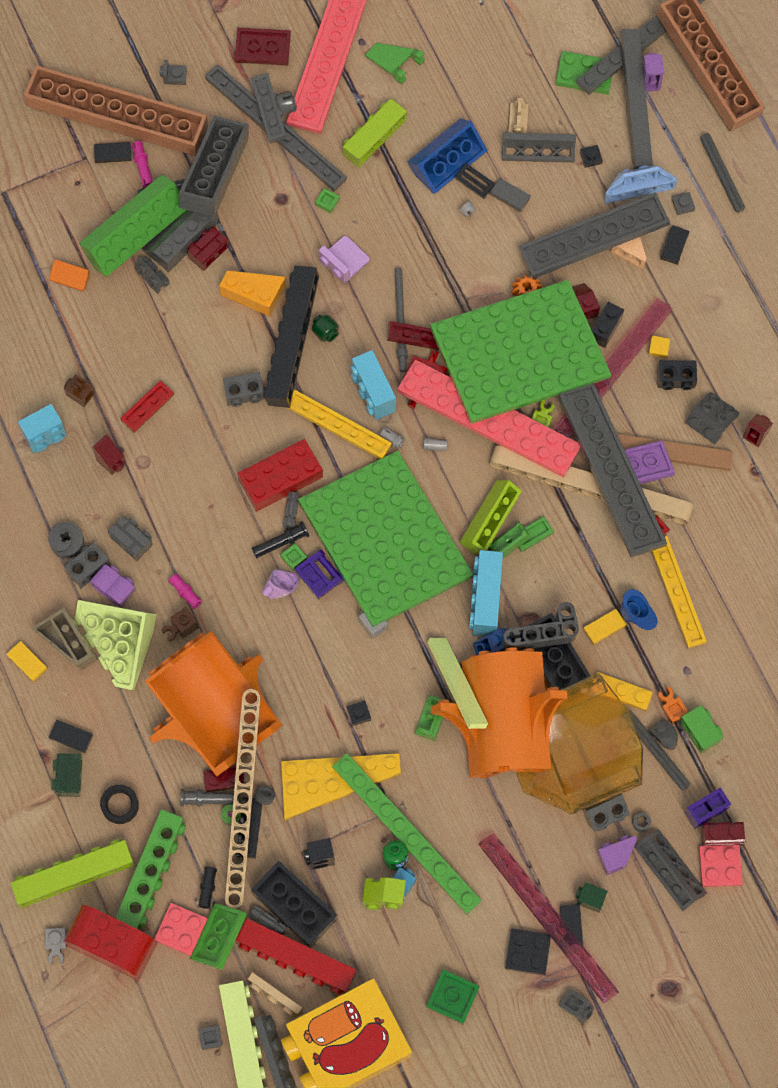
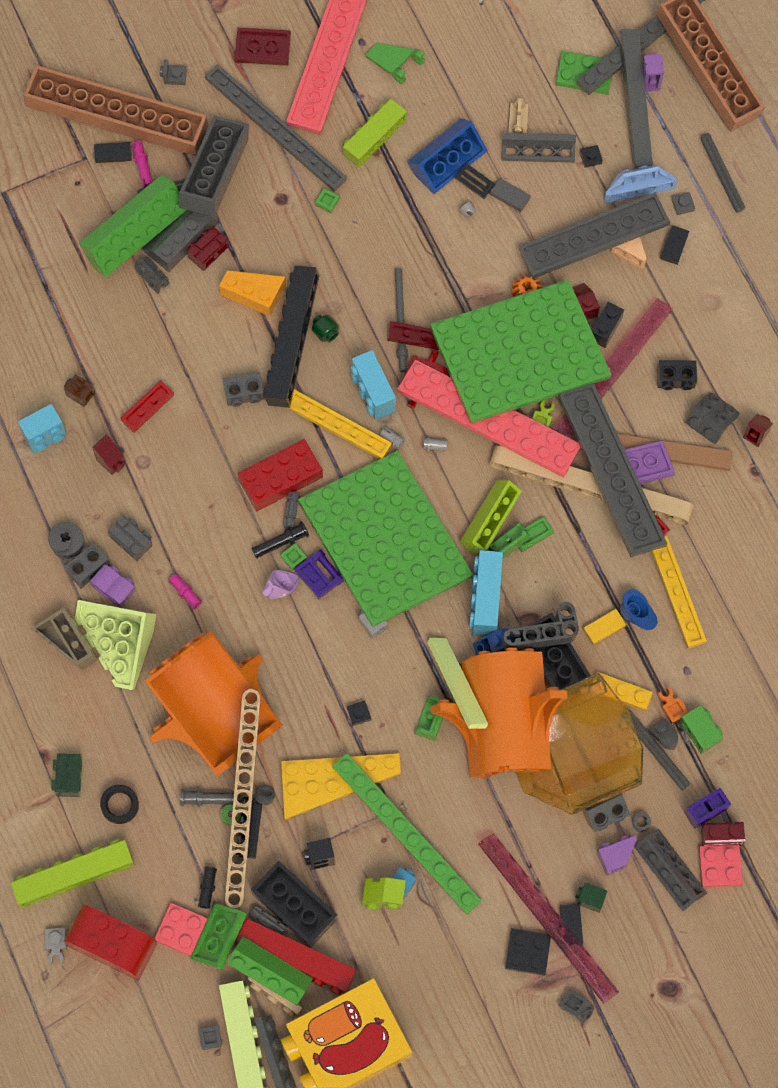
yellow tile [6,641,48,682] -> none
orange slope [49,259,90,292] -> none
black tile [49,720,93,753] -> none
bright green brick [116,809,186,930] -> none
reddish brown brick [161,607,199,642] -> none
dark red plate [203,767,245,792] -> none
dark grey plate [251,73,297,143] -> none
lavender bracket [319,236,369,284] -> none
green head [382,840,409,870] -> none
green plate [426,970,480,1024] -> none
yellow tile [649,336,670,358] -> none
none -> bright green brick [227,937,313,1006]

